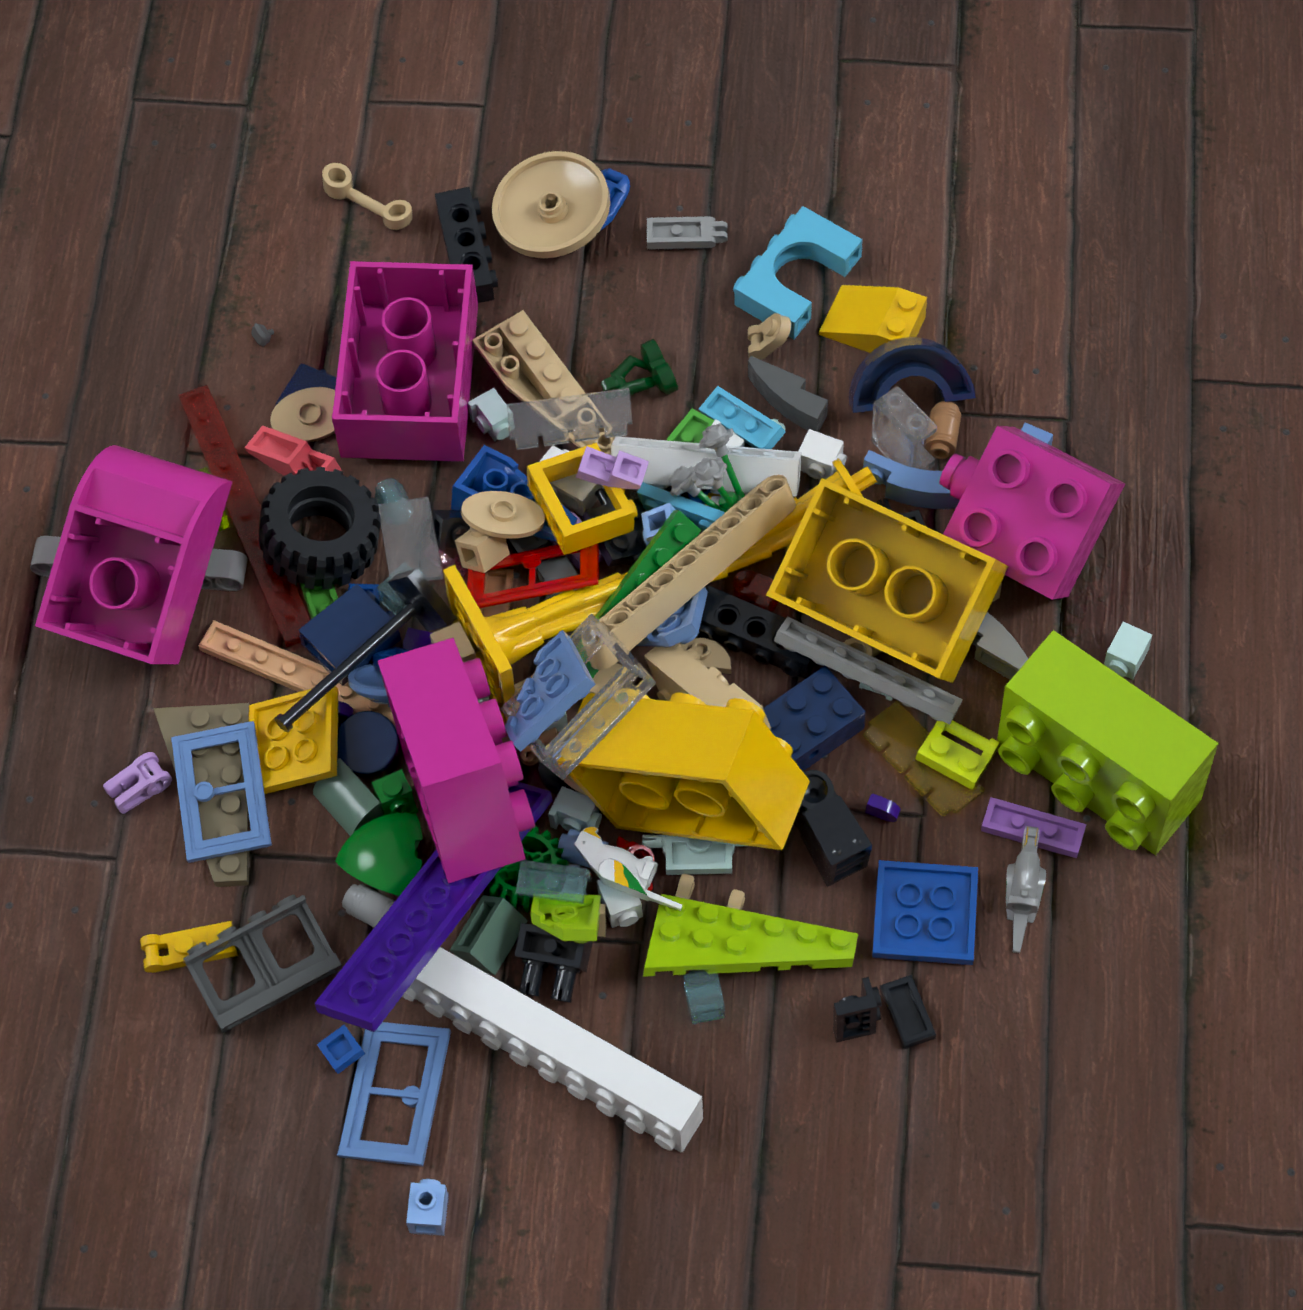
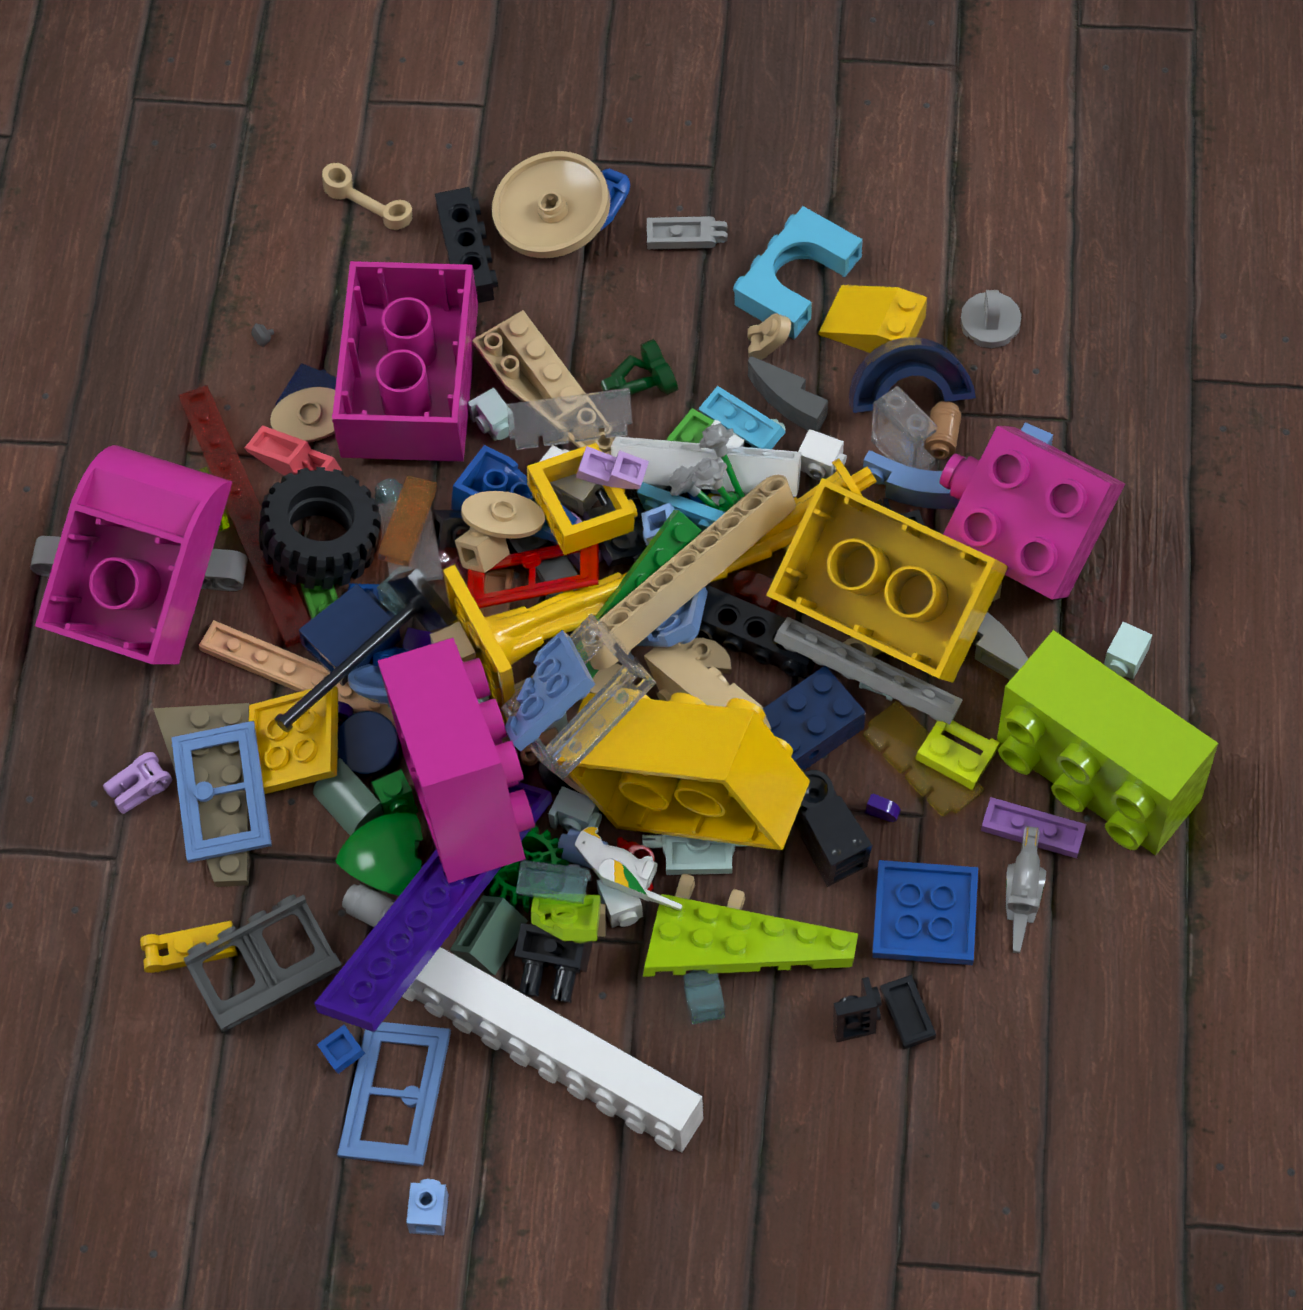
none -> clear orange tile [378,475,438,567]
none -> light grey tile [960,290,1021,348]

